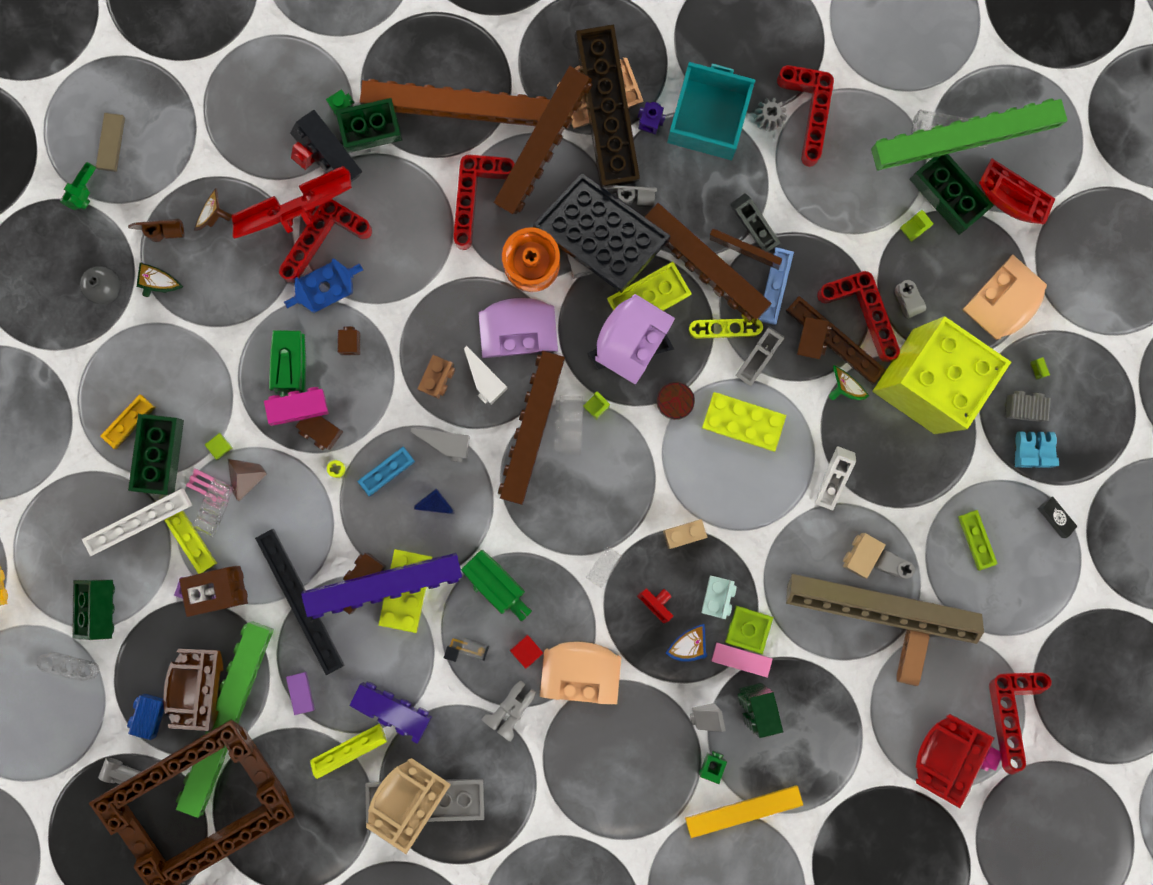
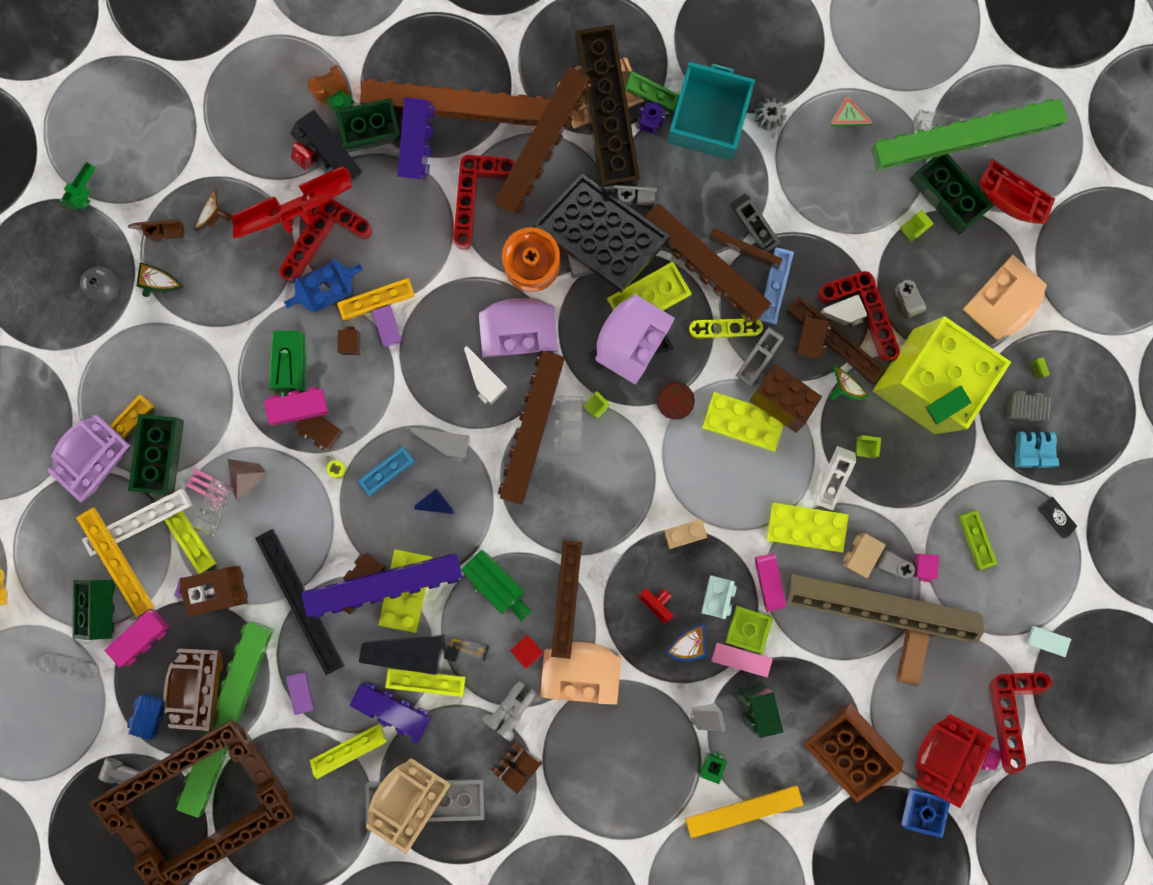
dark tan tile [96,113,125,172] -> none
lime tile [205,433,233,460] -> none
medium nougat bracket [417,355,455,399] -> none
red beam [777,65,834,167] -> none
none -> lavender slope [48,415,131,503]
none -> yellow tile [76,507,155,618]
none -> dark pink brick [104,609,170,668]
none -> clear orange legs [308,65,352,104]
none -> yellow tile [337,278,415,321]
none -> black wedge [358,634,445,675]
none -> medium lavender tile [372,305,402,348]
none -> neon yellow plate [386,668,466,697]
none -> dark purple brick [398,97,436,179]
none -> reddish brown legs [491,741,543,794]
none -> reddish brown tile [551,540,582,659]
none -> bright green tile [624,71,680,114]
none -> reddish brown brick [749,364,823,433]
none -> dark pink beam [755,553,786,612]
none -> neon yellow plate [766,503,849,553]
none -> dark orange slope [803,703,904,802]
none -> white slope [820,294,867,326]
none -> piece [830,96,872,127]
none -> lime panel [855,435,881,458]
none -> blue brick [901,788,950,838]
none -> dark pink brick [913,554,939,582]
none -> green tile [925,385,972,424]
none -> light aqua tile [1026,626,1071,657]

